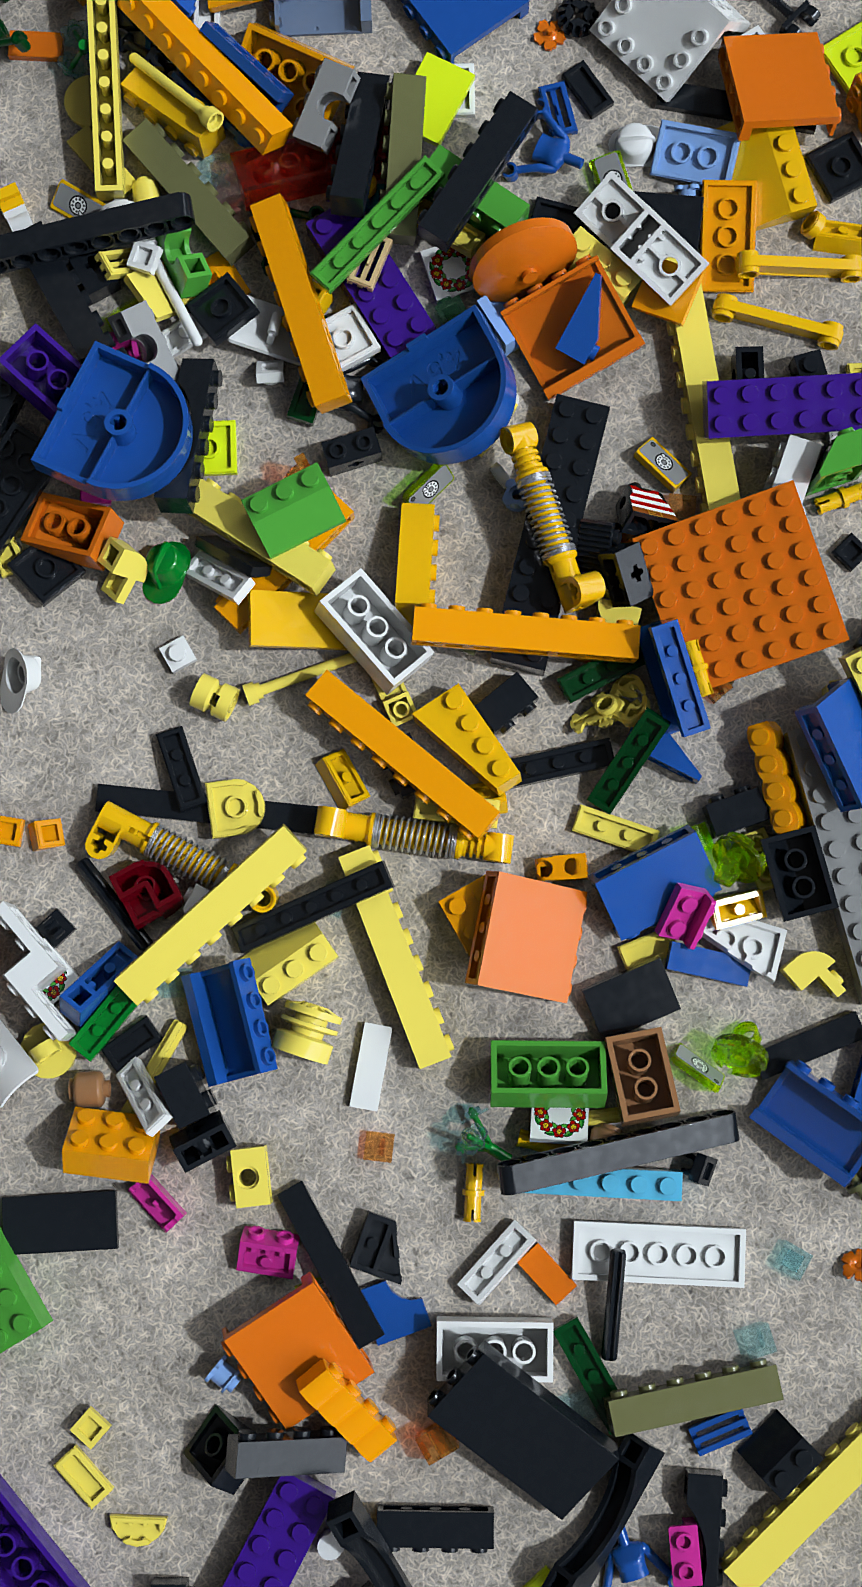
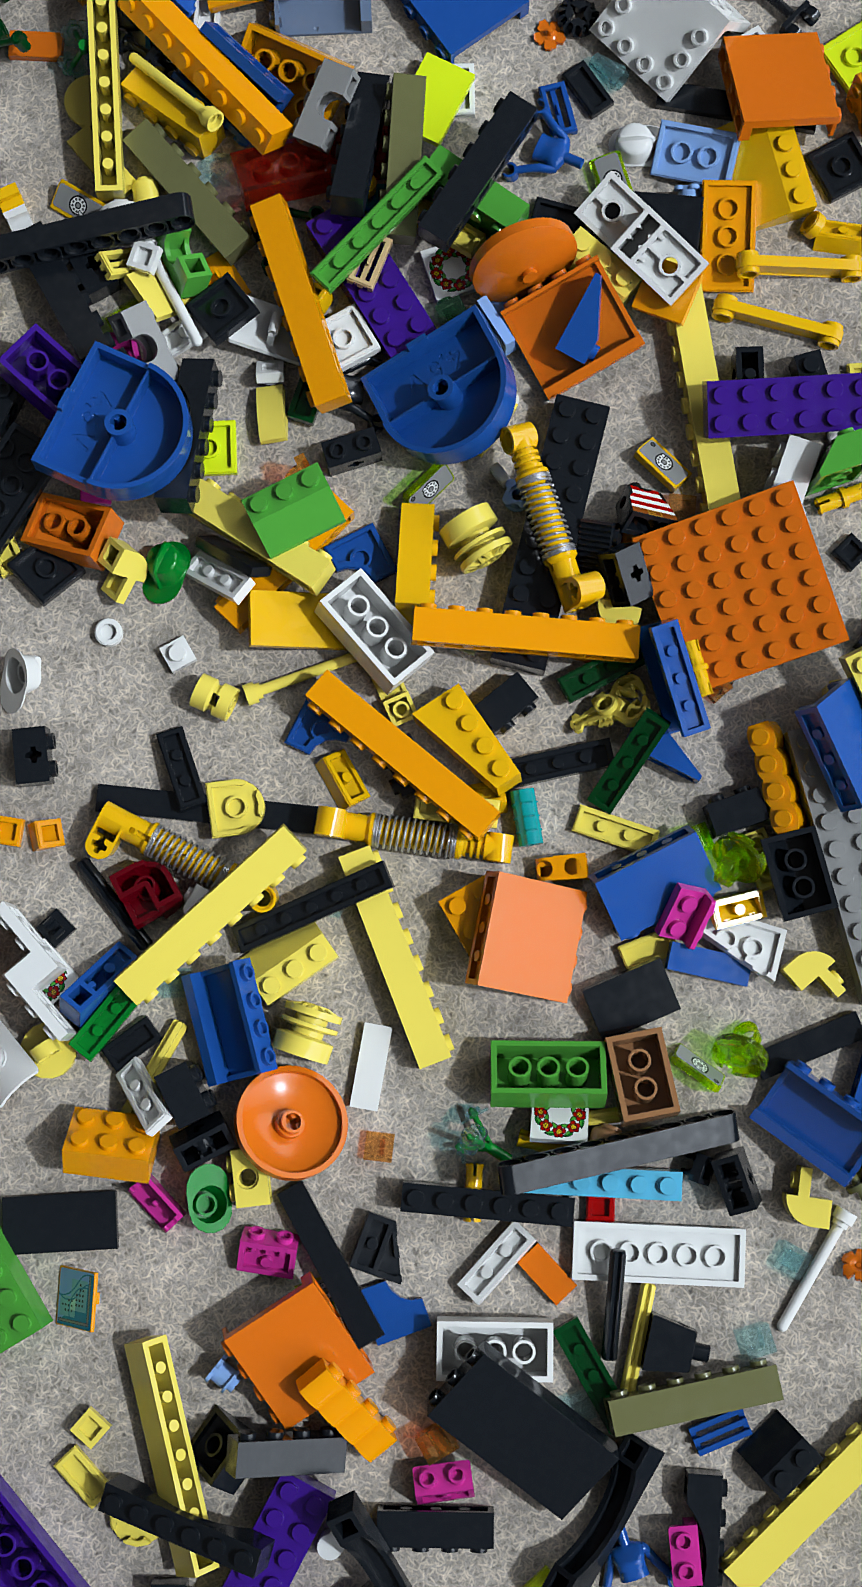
medium nougat head [68,1071,111,1108] -> none
none -> black brick [12,726,58,787]
none -> piece [56,1265,100,1332]
none -> white tile [94,618,123,647]
none -> black arch [98,1473,275,1579]
none -> light yellow brick [124,1334,219,1578]
none -> green piece [186,1164,232,1233]
none -> orange dish [234,1065,348,1181]
none -> light yellow slope [256,384,288,445]
none -> blue tile [284,699,350,755]
none -> blue tile [324,523,397,584]
none -> black arch [400,1180,575,1227]
none -> dark pink bracket [412,1460,475,1505]
none -> light yellow wheel [439,502,513,574]
none -> teal axle [510,788,544,847]
none -> red tile [585,1196,615,1222]
none -> clear light blue cone [589,53,629,91]
none -> light yellow axle [620,1283,656,1392]
none -> black torso [640,1311,711,1373]
none -> black brick [711,1146,762,1216]
none -> white piece [777,1205,857,1332]
none -> light yellow brick [782,1165,832,1229]

